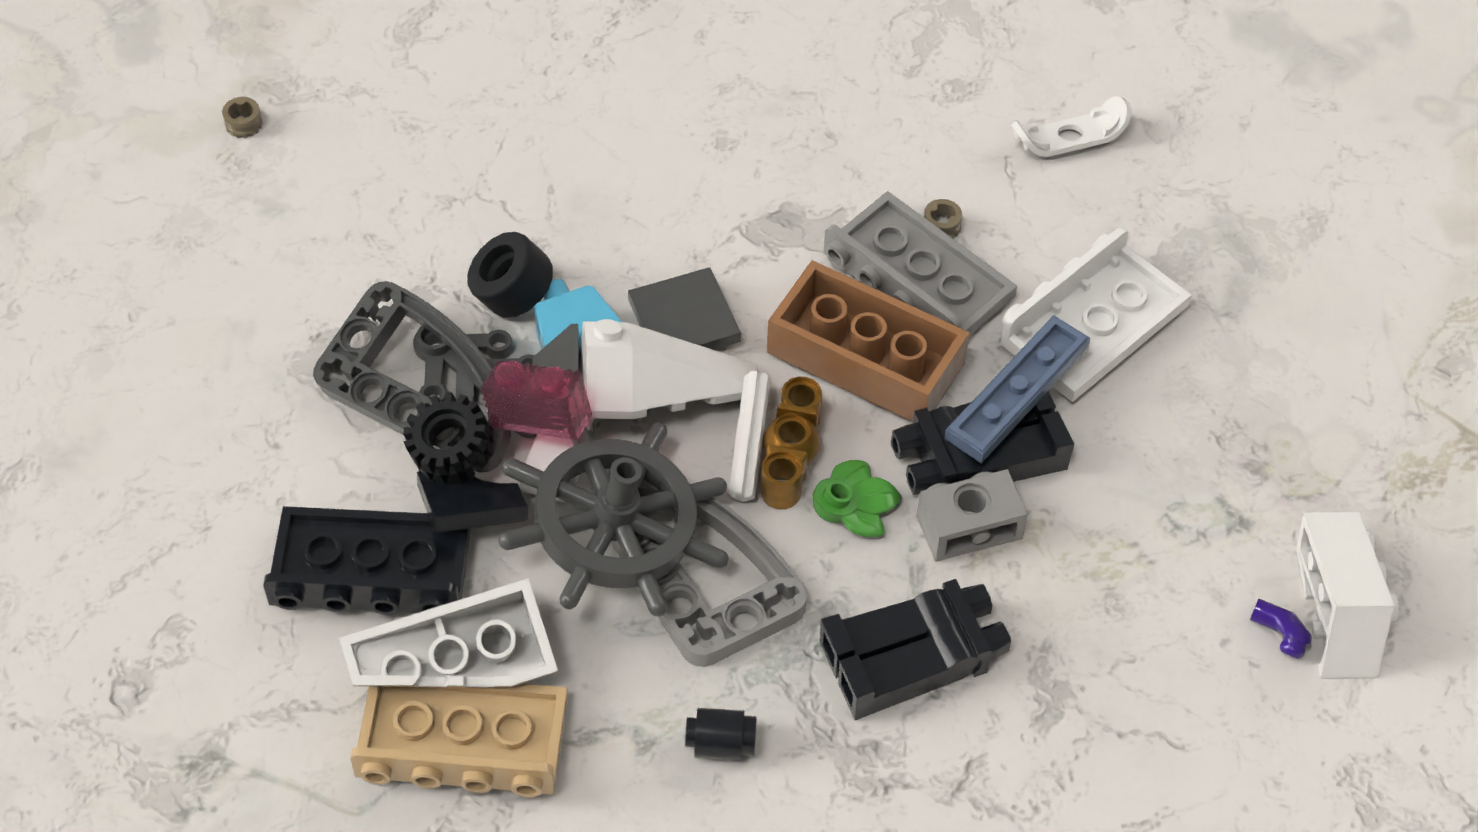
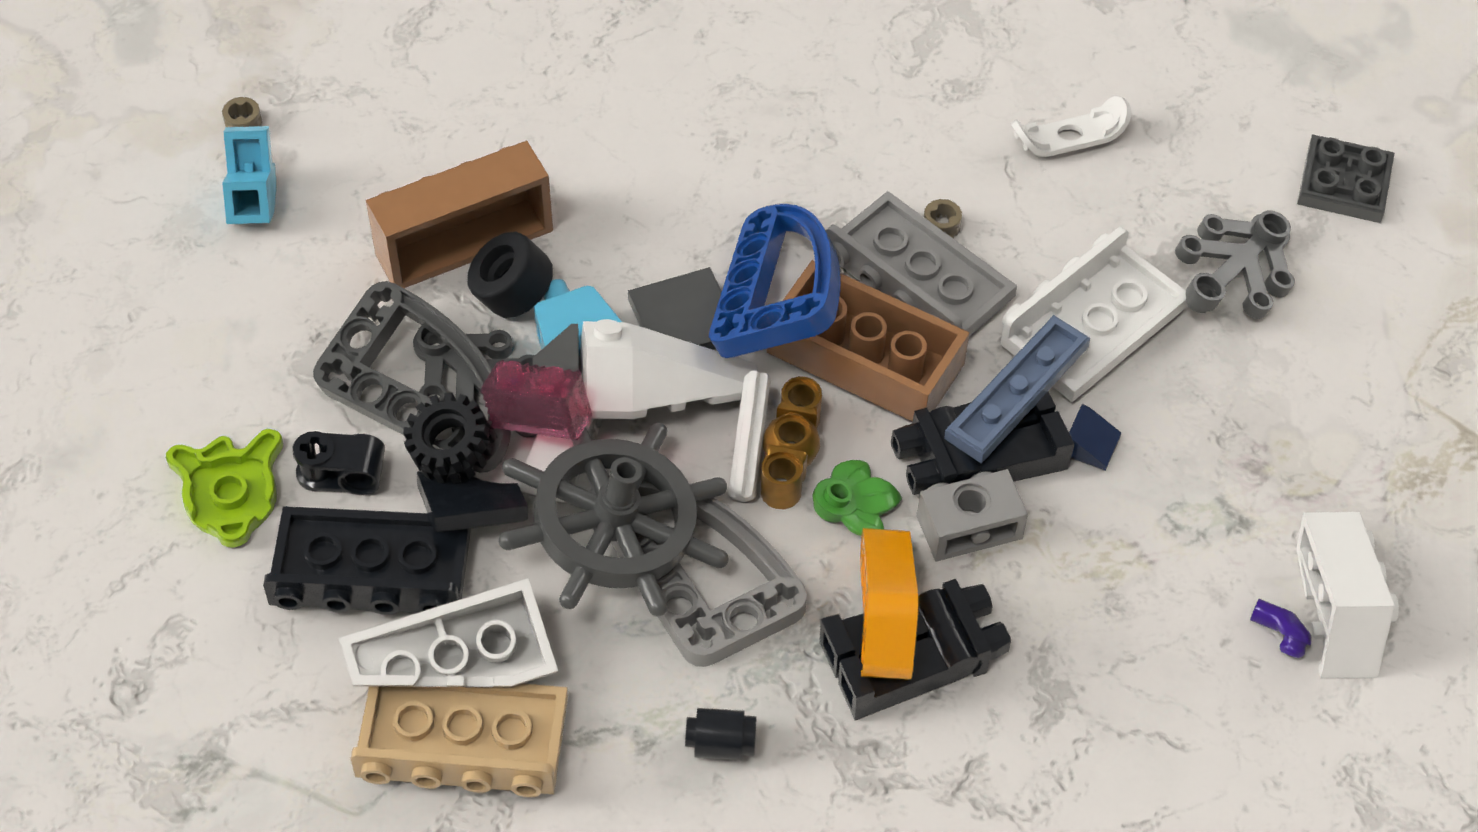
none -> lime tile [165,429,284,547]
none -> medium azure brick [222,126,276,224]
none -> black piece [292,431,385,495]
none -> medium nougat piece [366,140,553,288]
none -> blue beam [709,204,841,358]
none -> light orange beam [860,528,918,680]
none -> dark blue slope [1069,404,1121,471]
none -> dark grey plant [1175,210,1295,319]
none -> dark grey tile [1297,134,1395,223]

